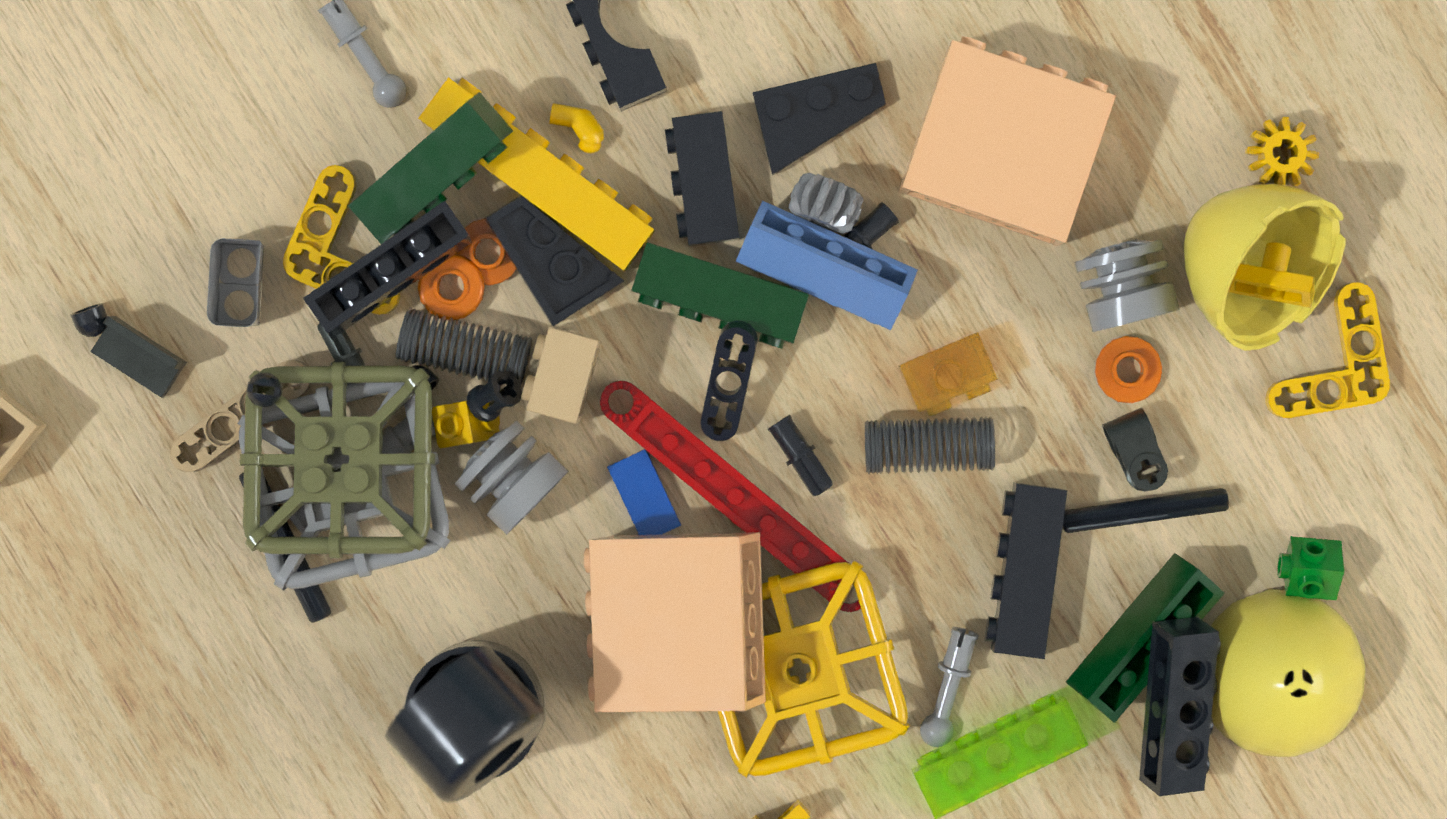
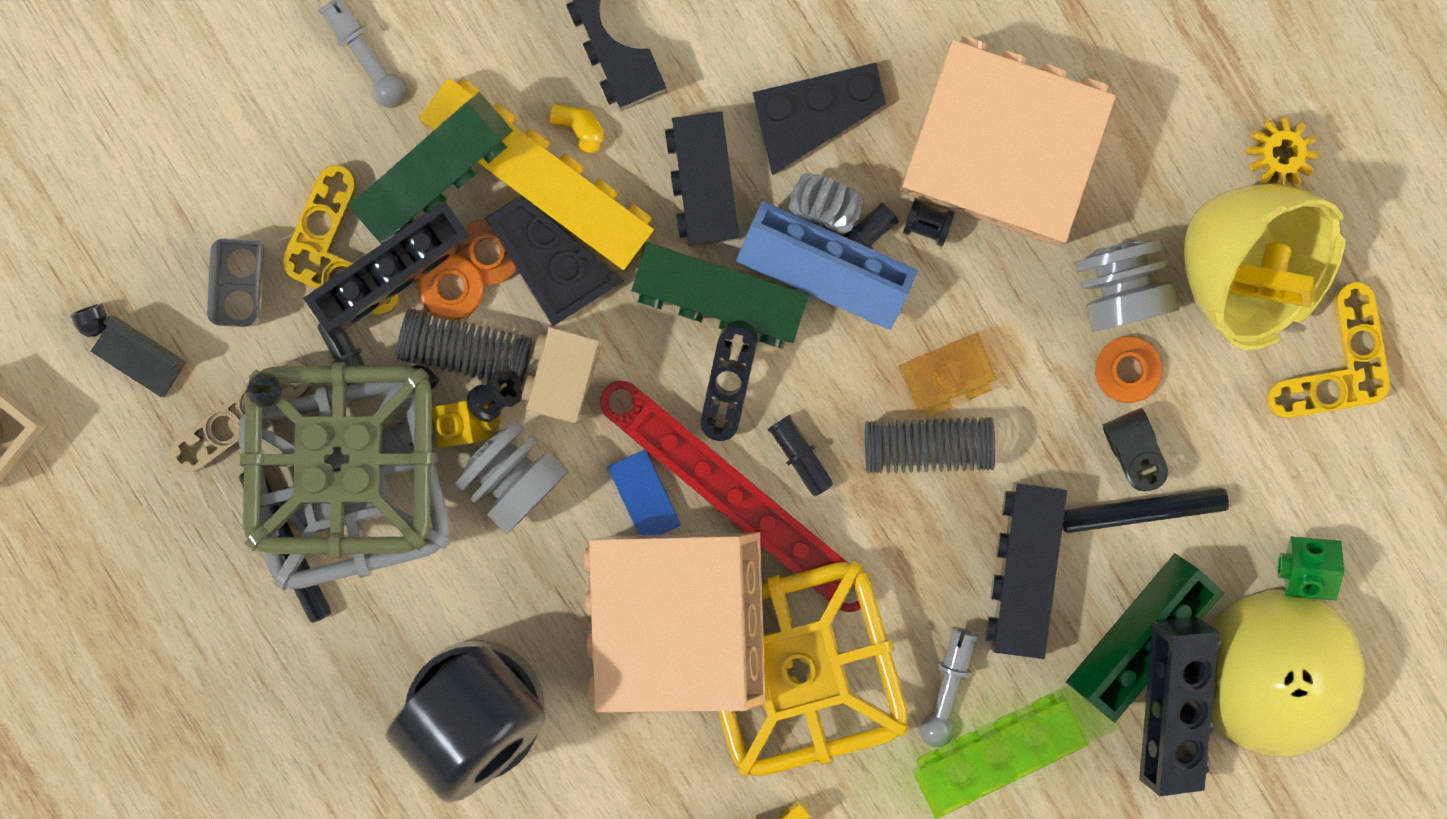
none -> black bush [903,198,955,247]

